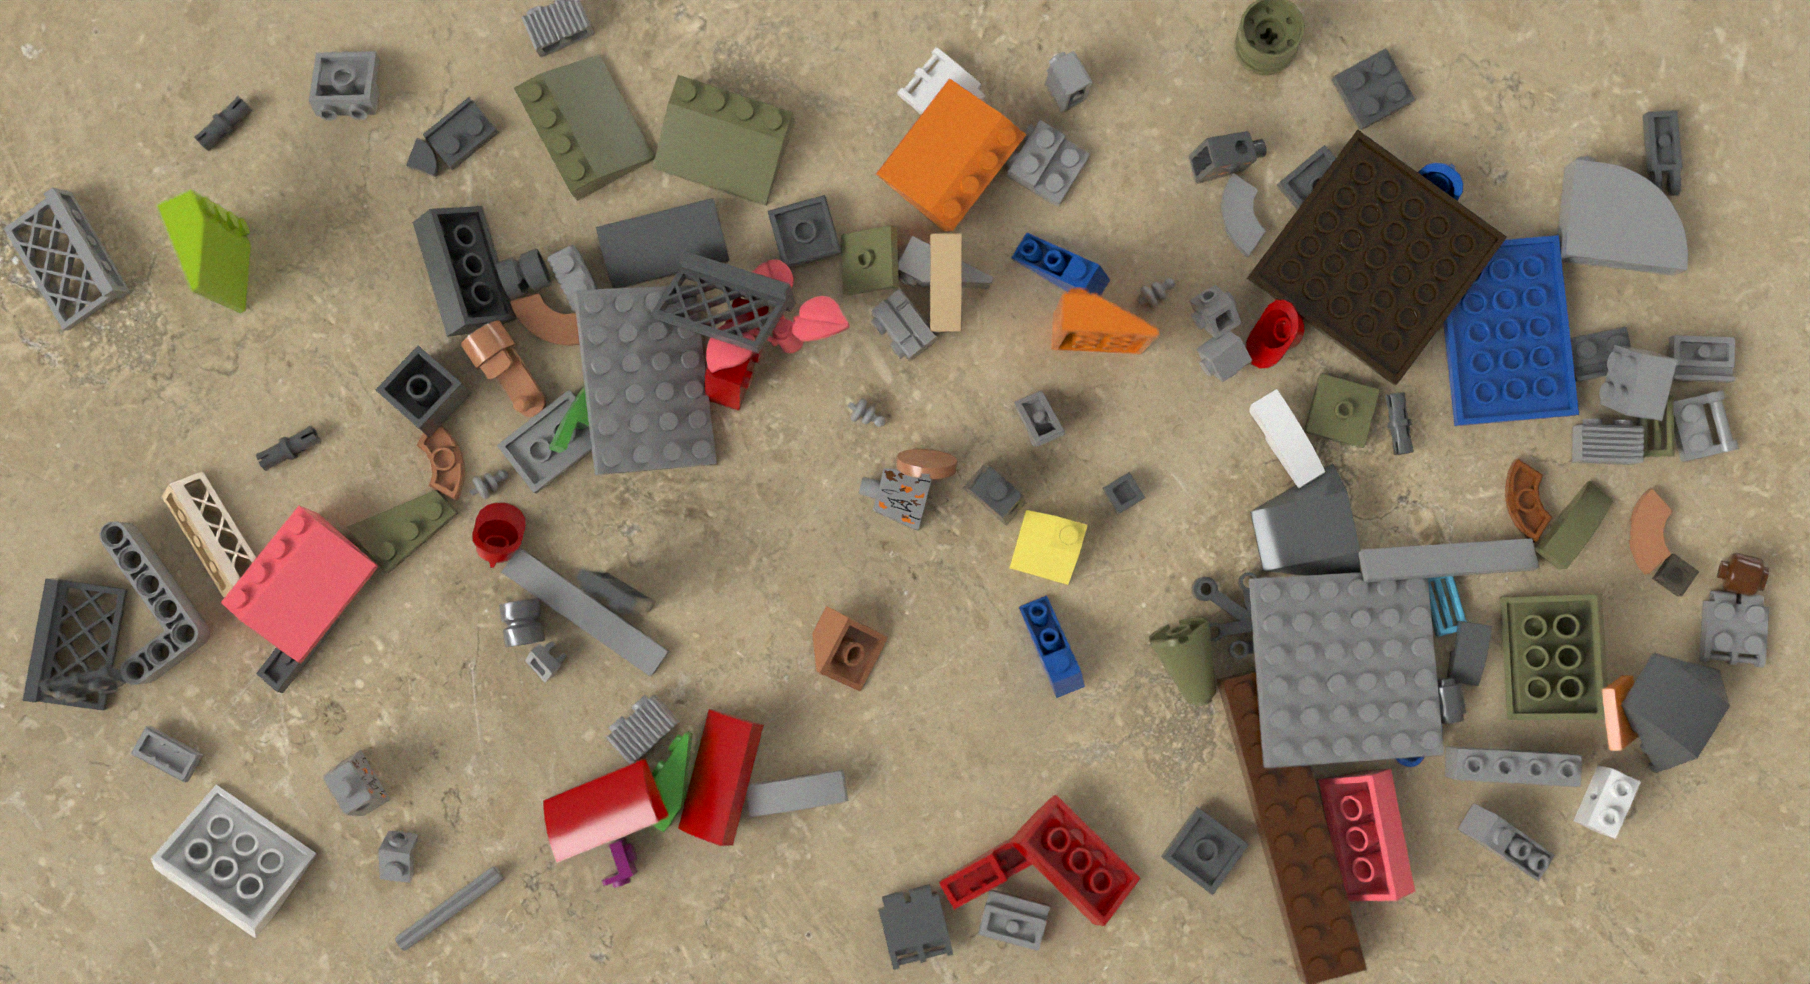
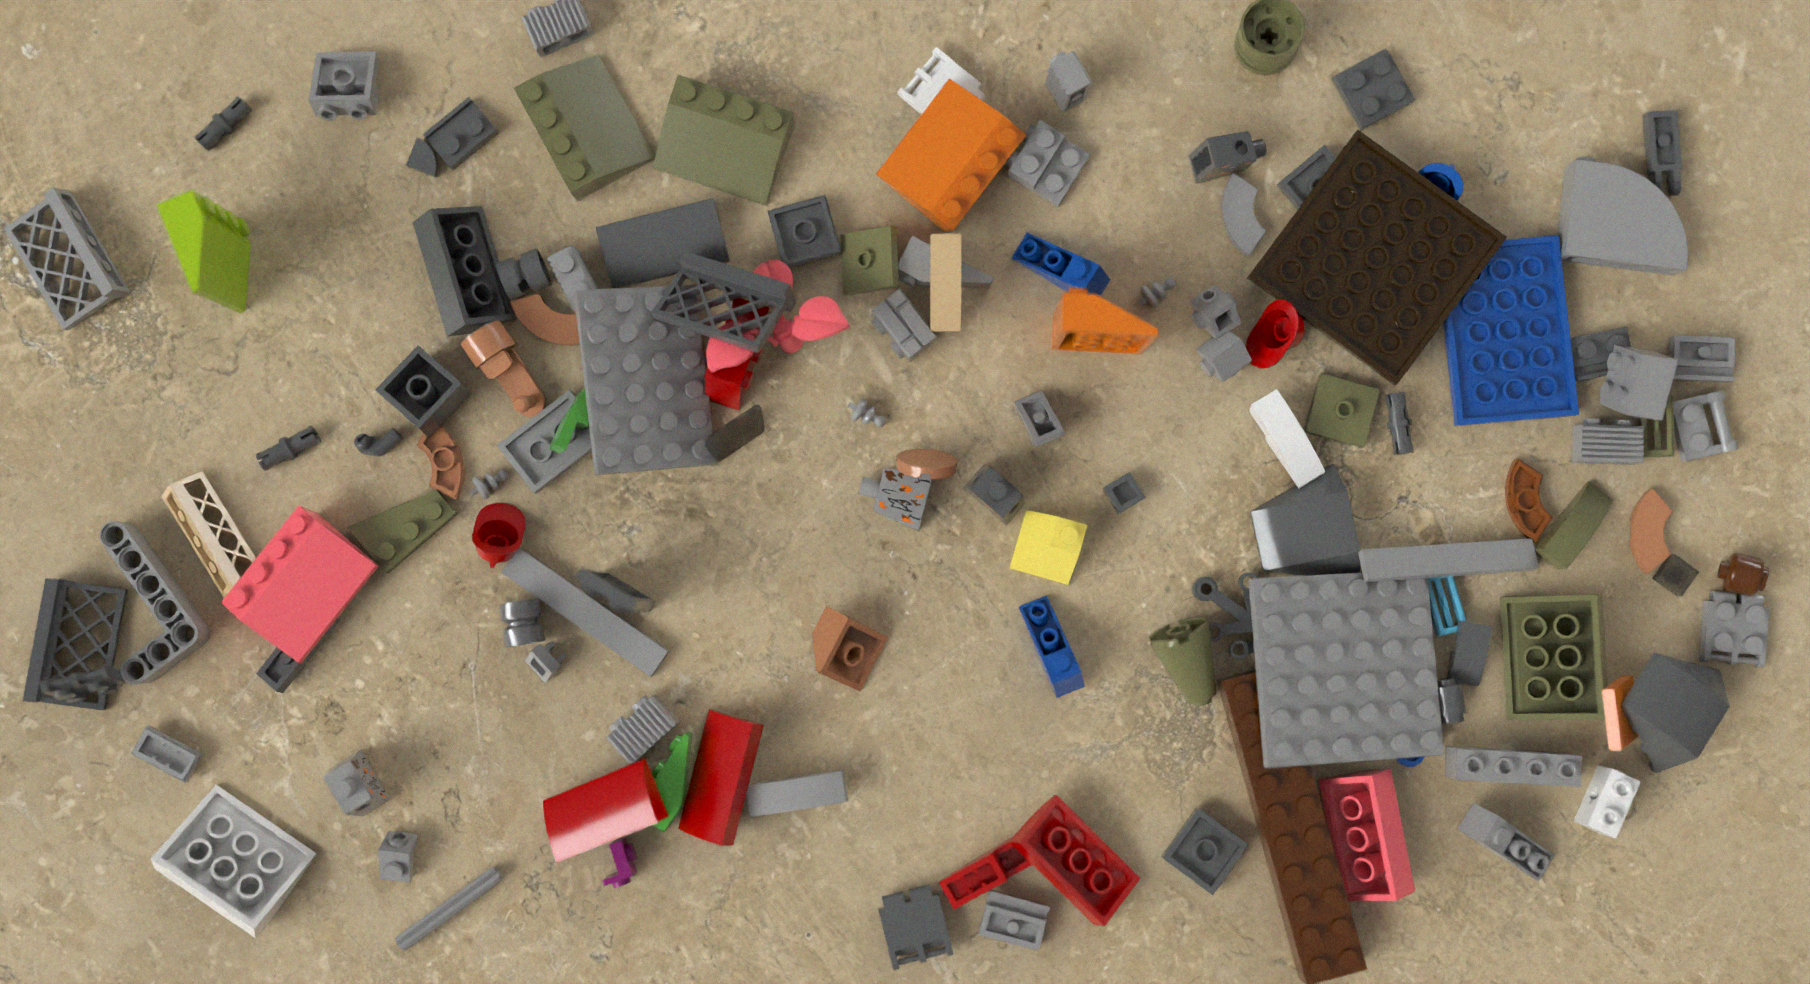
none -> dark grey arm [354,428,403,457]
none -> clear smoke slope [705,404,765,462]

